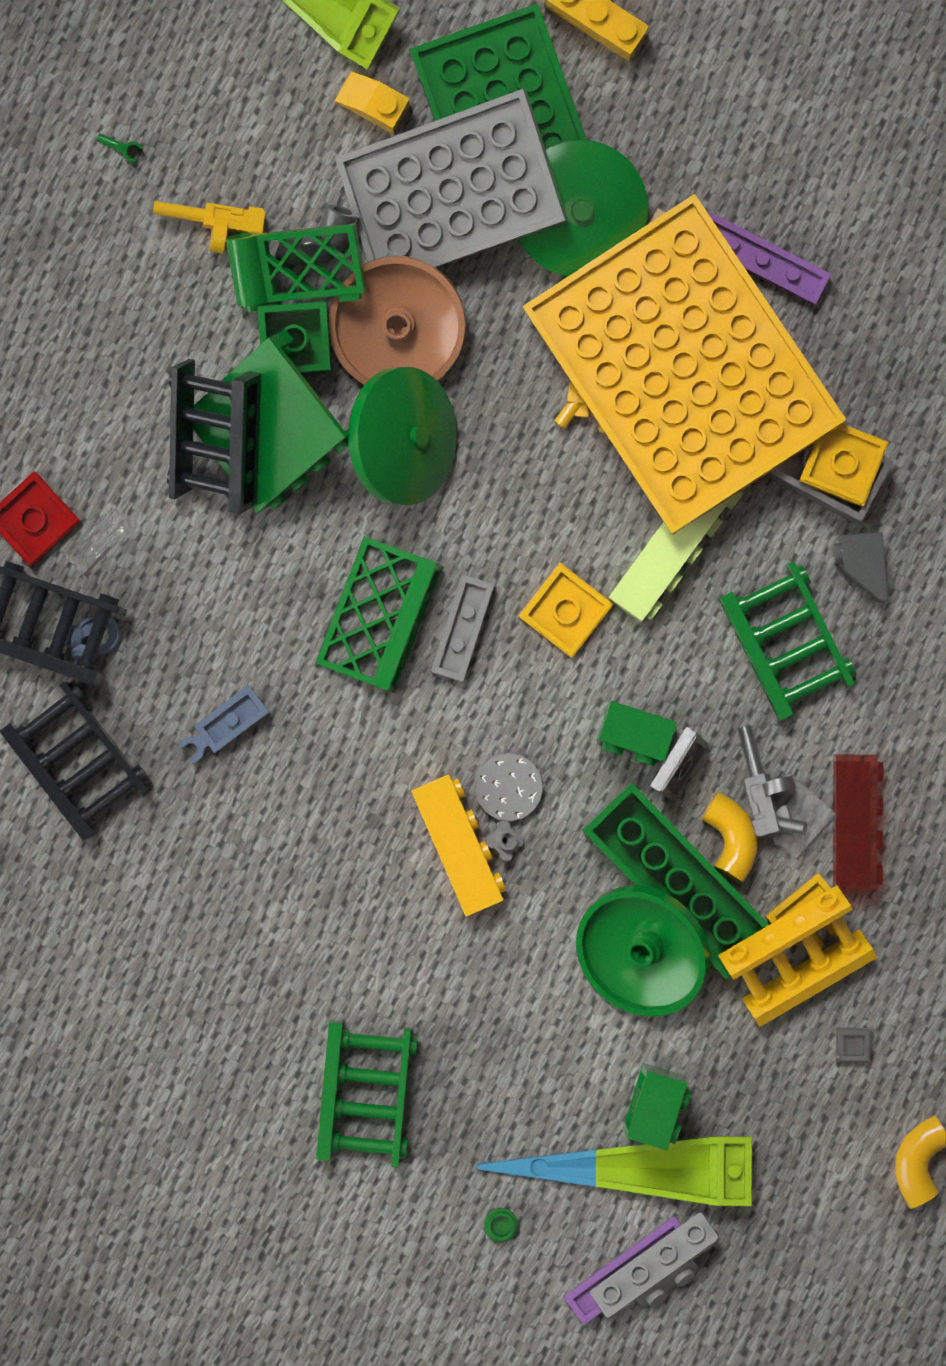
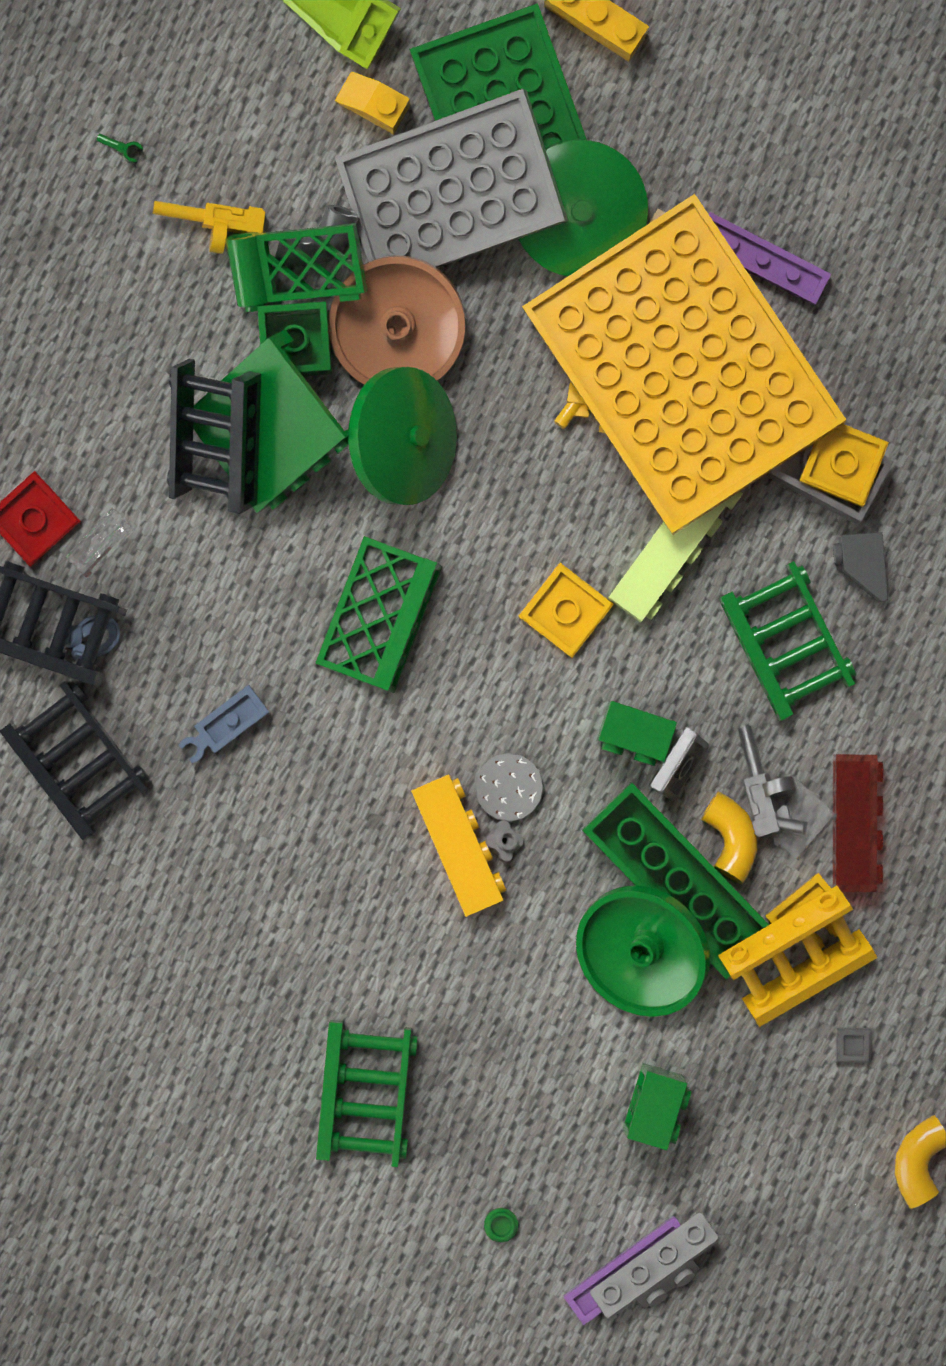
light grey plate [430,574,494,682] -> none
lime plate [476,1135,752,1206] -> none

